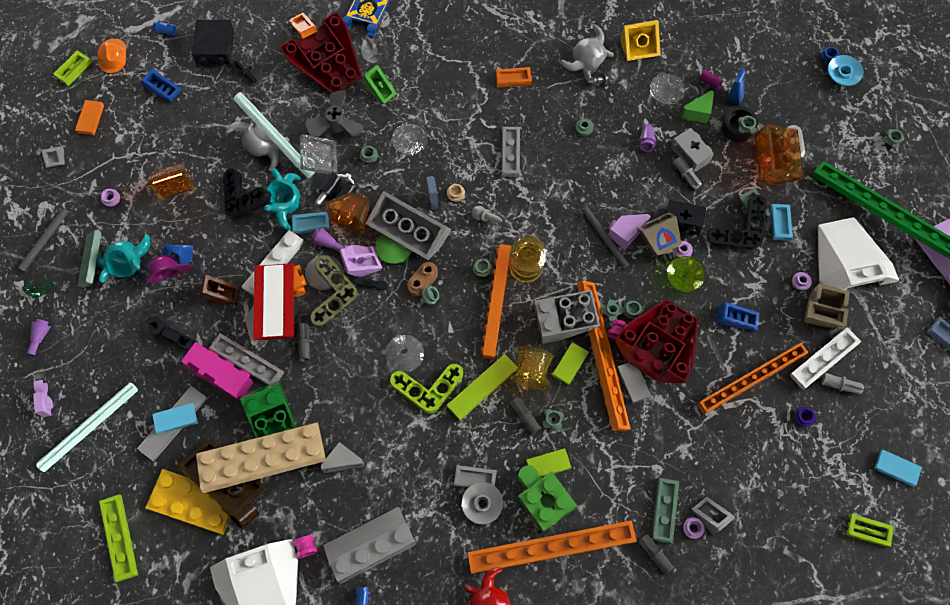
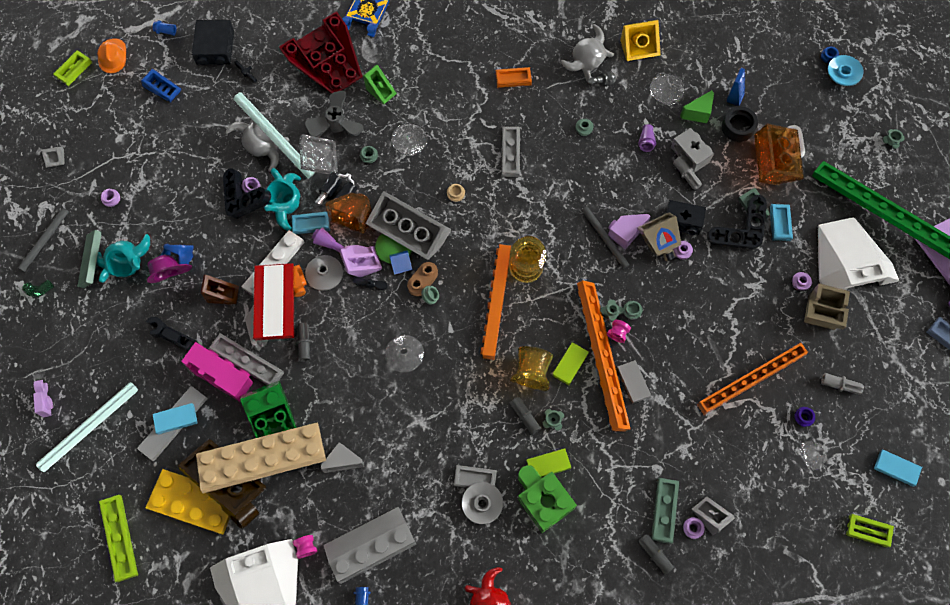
medium lavender cone [27,319,51,355] -> none
orange tile [75,100,104,136] -> none
clear orange slope [147,162,195,200] -> none
orange tile [289,13,317,39] -> none
olive beam [310,255,357,327] -> none
lime beam [390,364,463,414] -> none
sand blue tile [427,176,439,210] -> none
lime tile [447,354,518,421] -> none
orange plate [467,520,637,575] -> none
light grey bar [472,206,502,223] -> none
sand green plate [473,259,492,277] -> none
light grey slope [534,290,600,344] -> none
dark red wedge [615,299,699,384] -> none
clear neon green dish [667,256,705,292] -> none
magenta pin [699,69,723,89] -> none
blue slope [716,302,760,331] -> none
sand green plate [738,116,757,134] -> none
white plate [789,327,861,390] -> none
none -> lavender plate [242,177,260,193]
none -> tile [389,251,412,275]
none -> clear piece [800,440,828,471]

